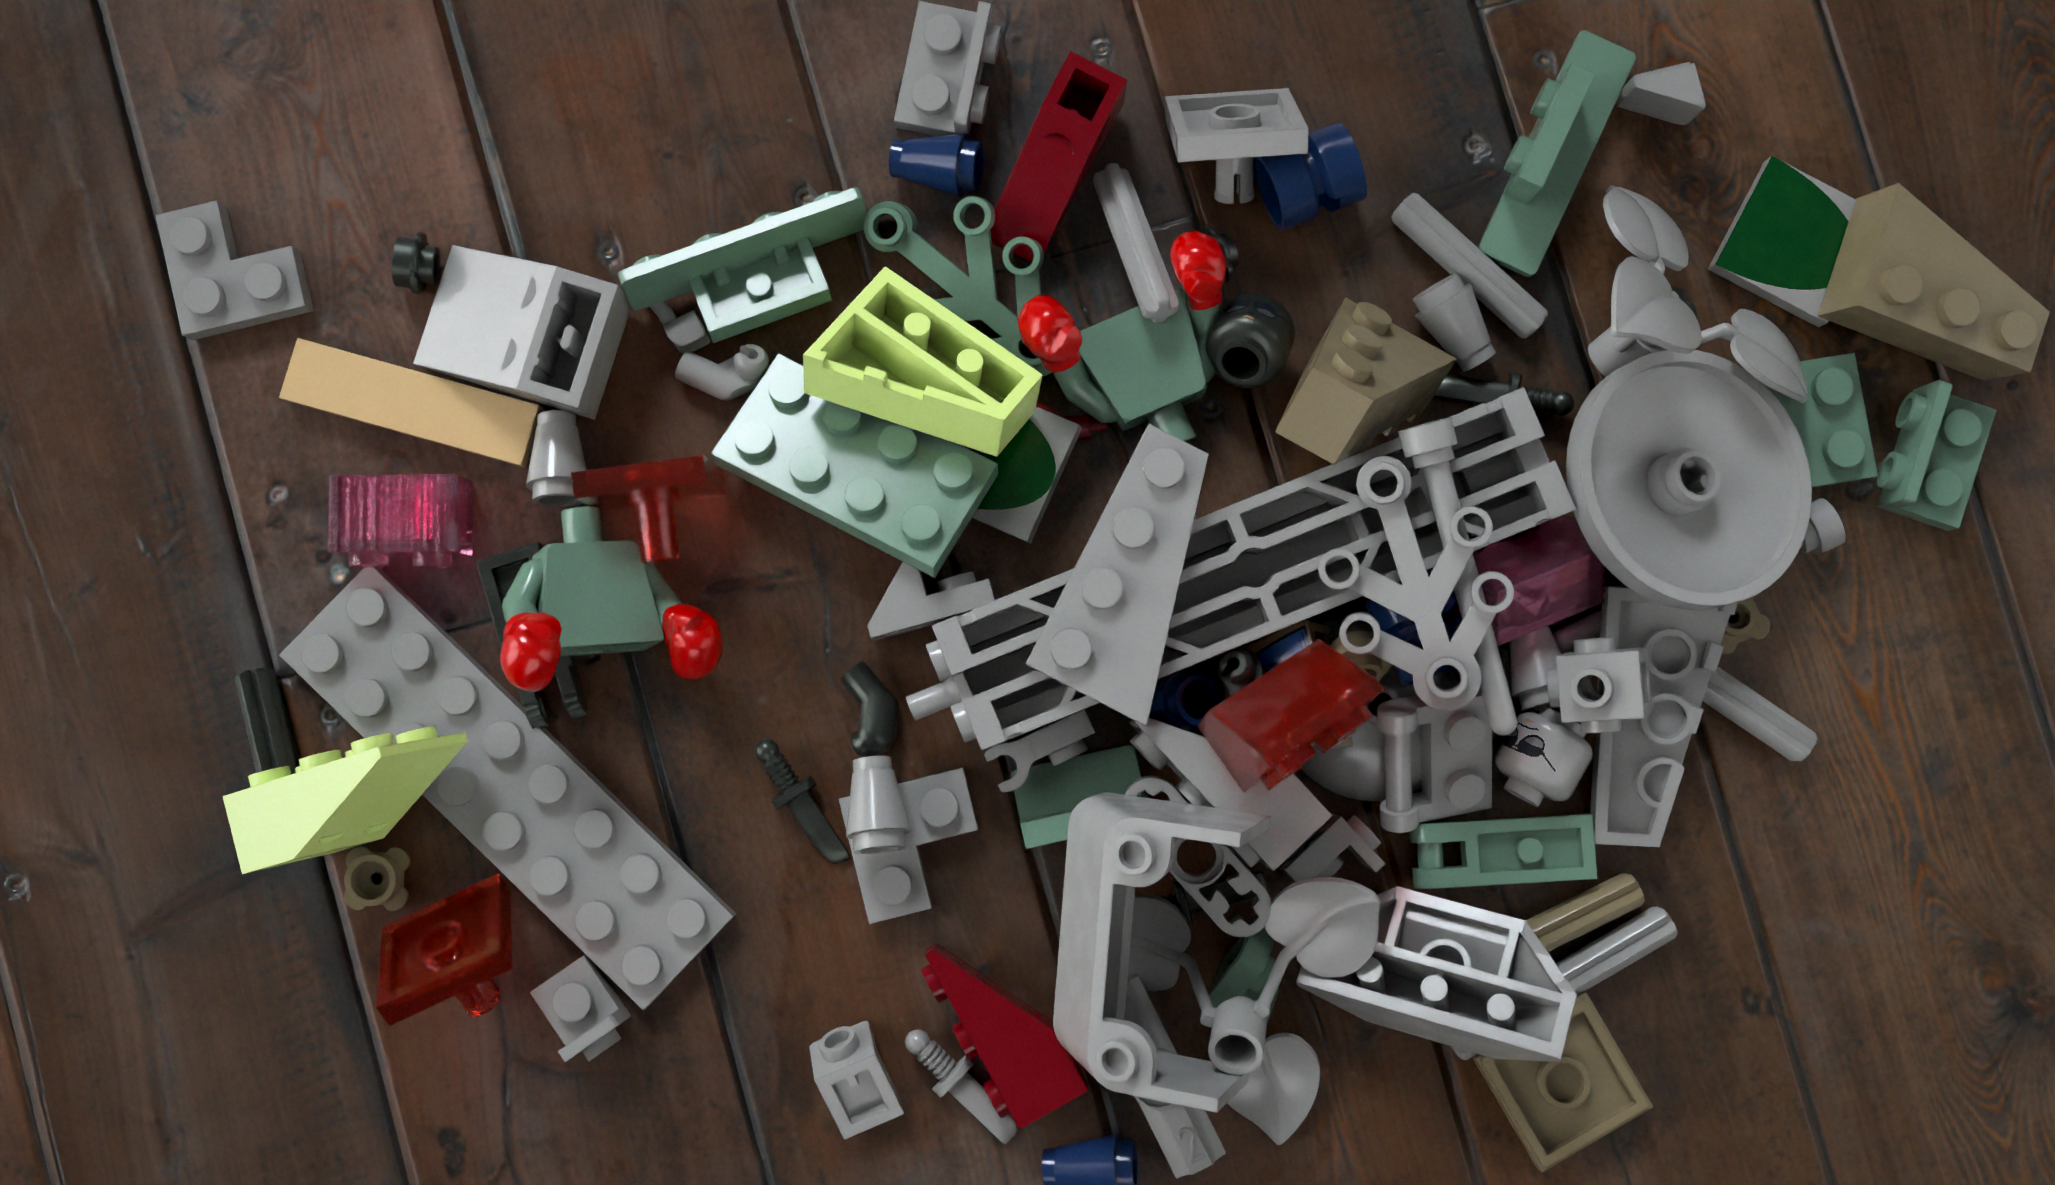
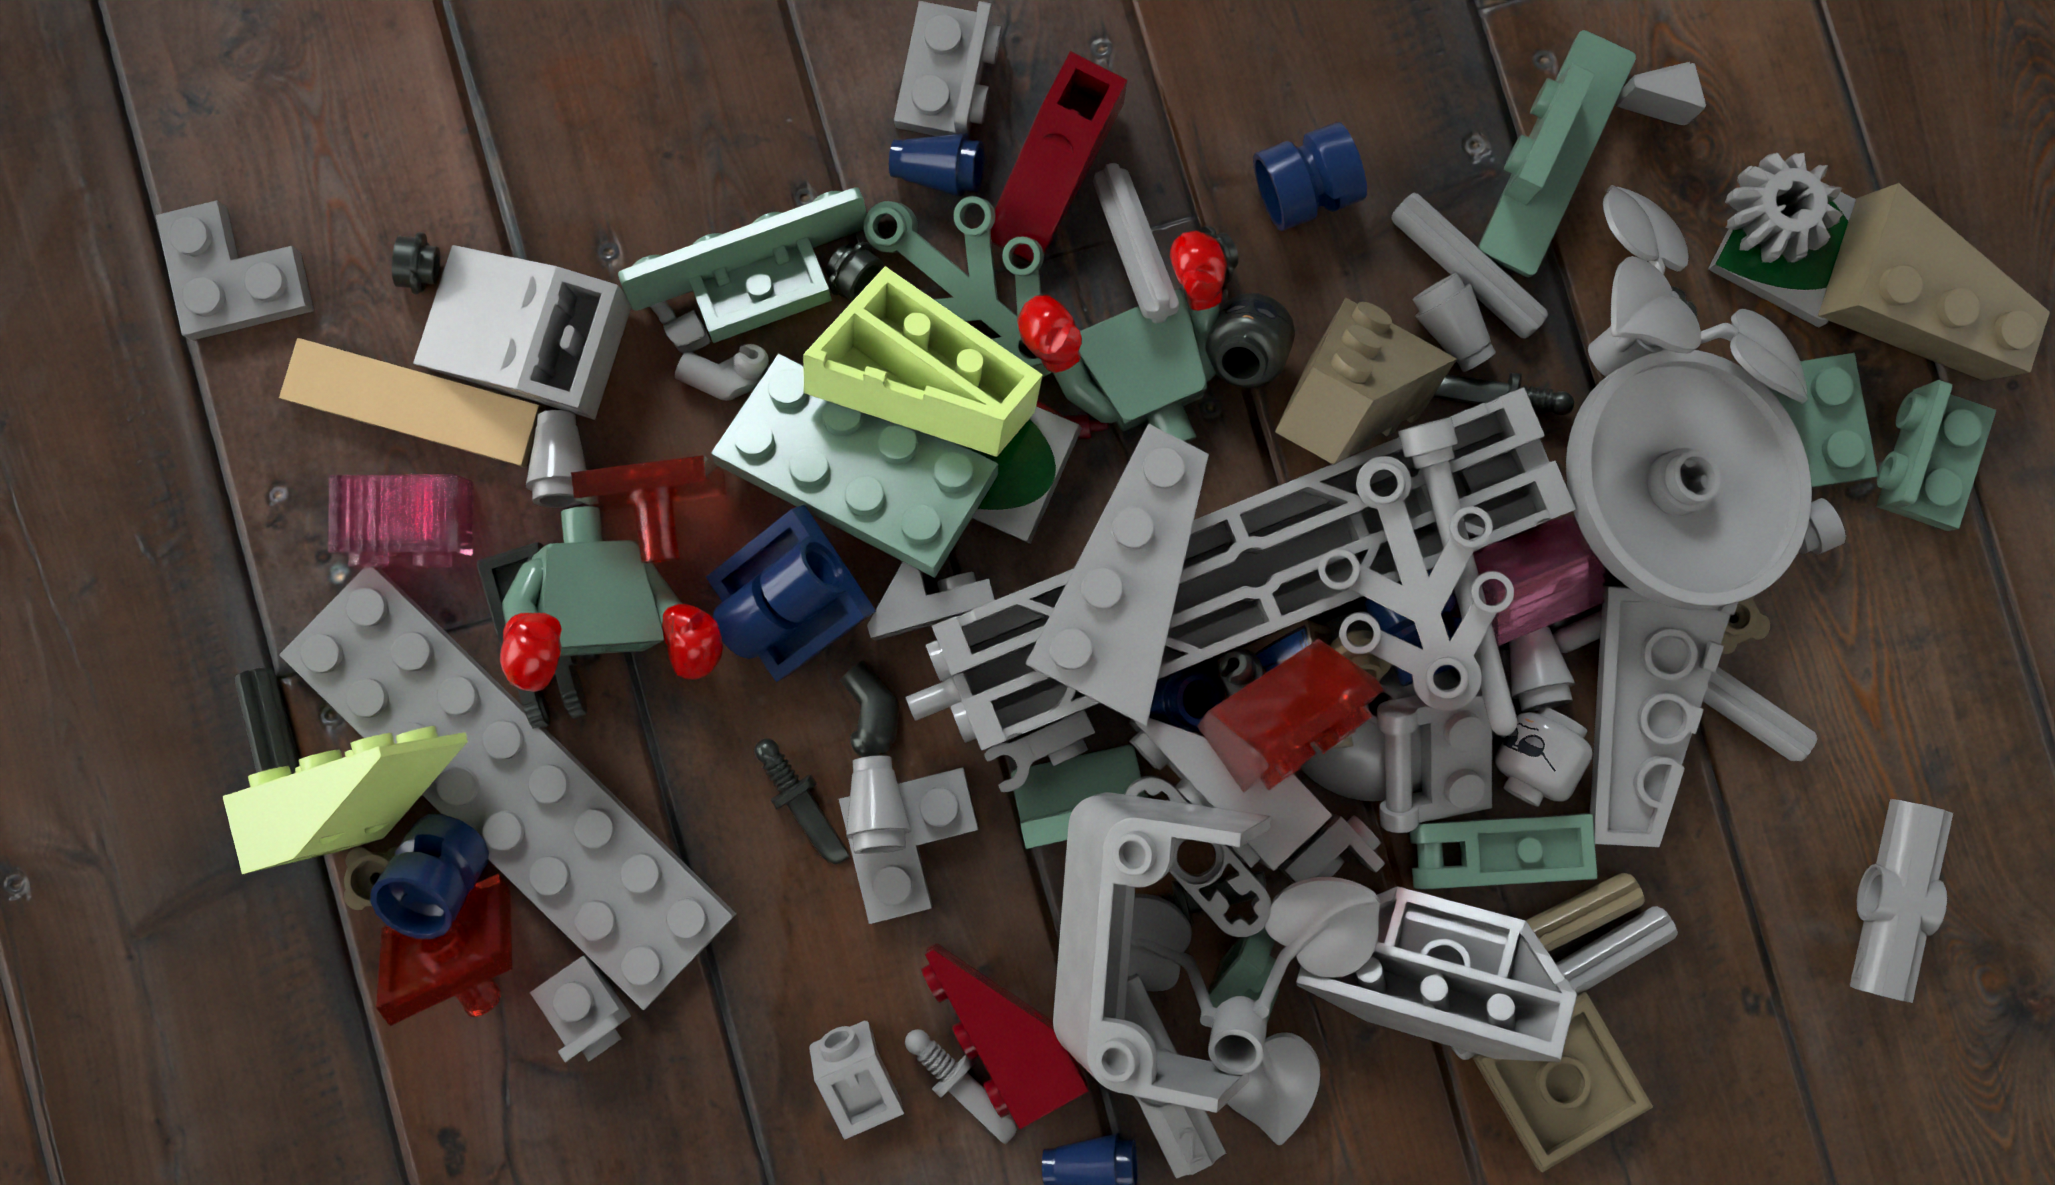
light grey tile [1165,88,1308,204] -> none
light grey brick [1547,637,1653,733] -> none
none -> dark blue wheel [370,814,489,939]
none -> dark blue plate [706,504,876,682]
none -> pearl dark grey plate [826,242,884,301]
none -> light grey gear [1725,153,1843,263]
none -> light grey piece [1850,799,1953,1003]

